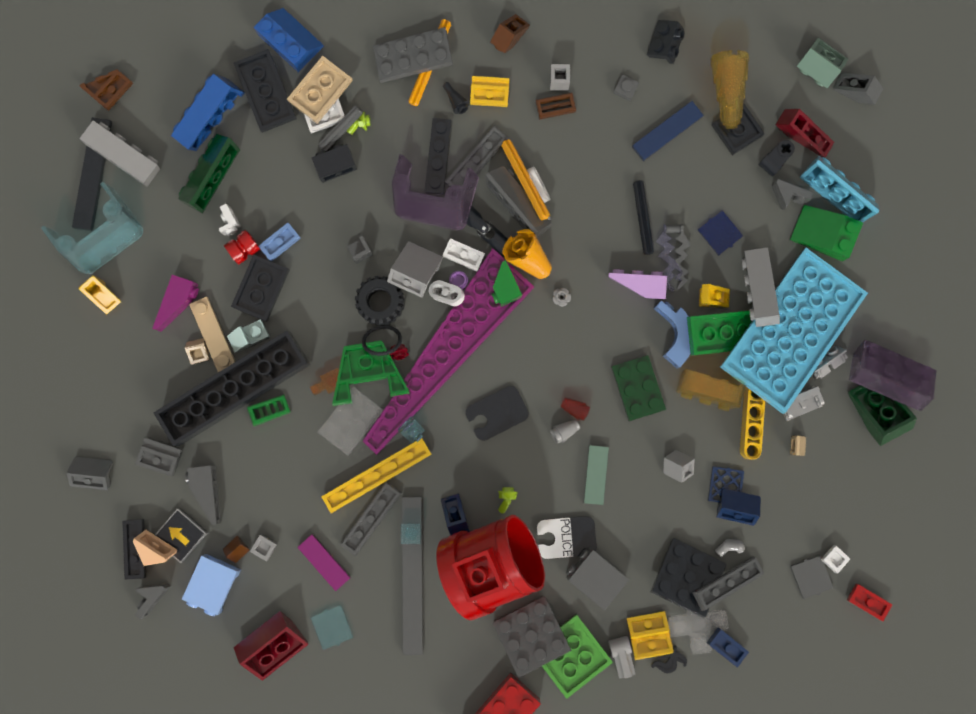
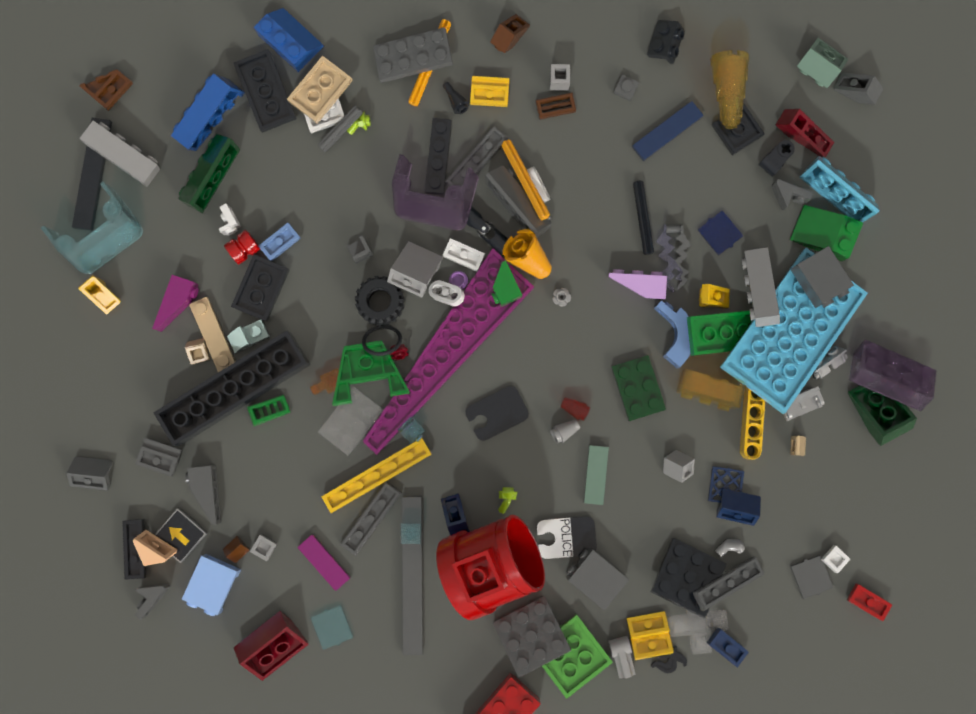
black brick [312,144,357,183] -> none
none -> dark grey brick [791,246,854,309]

